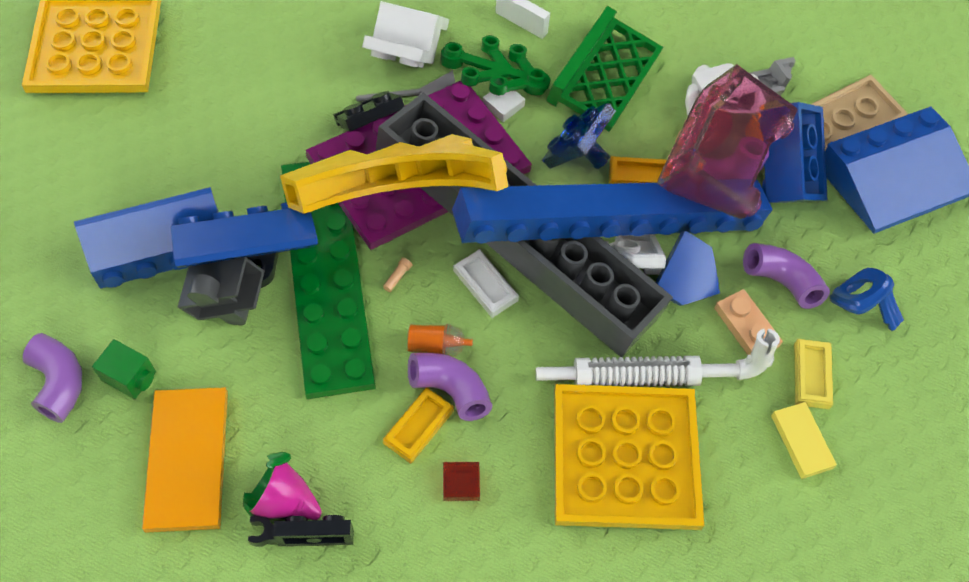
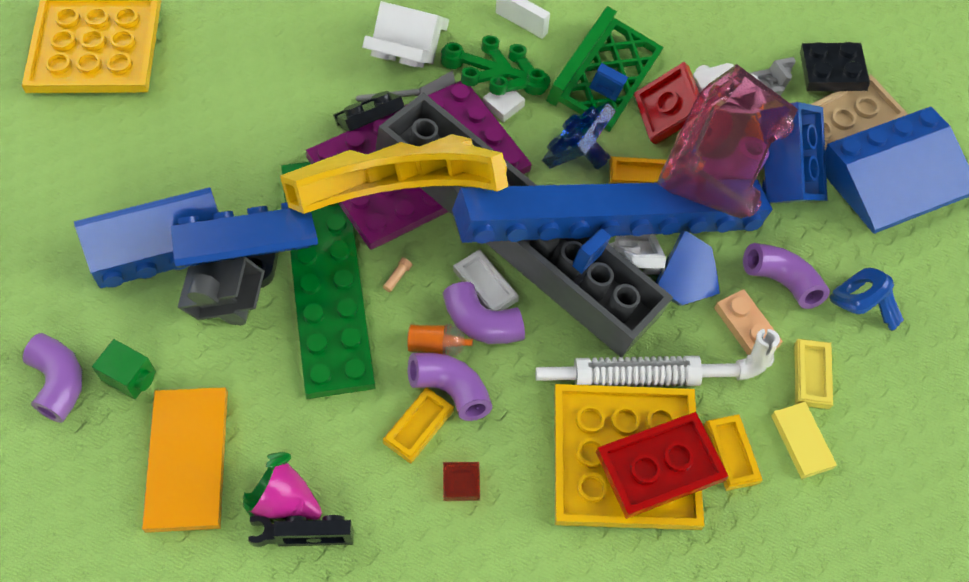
none -> medium lavender cylinder [442,282,525,344]
none -> blue tile [573,229,611,274]
none -> blue tile [589,63,628,101]
none -> red plate [596,412,729,519]
none -> red plate [634,62,706,145]
none -> yellow tile [704,414,763,491]
none -> black plate [800,42,870,91]

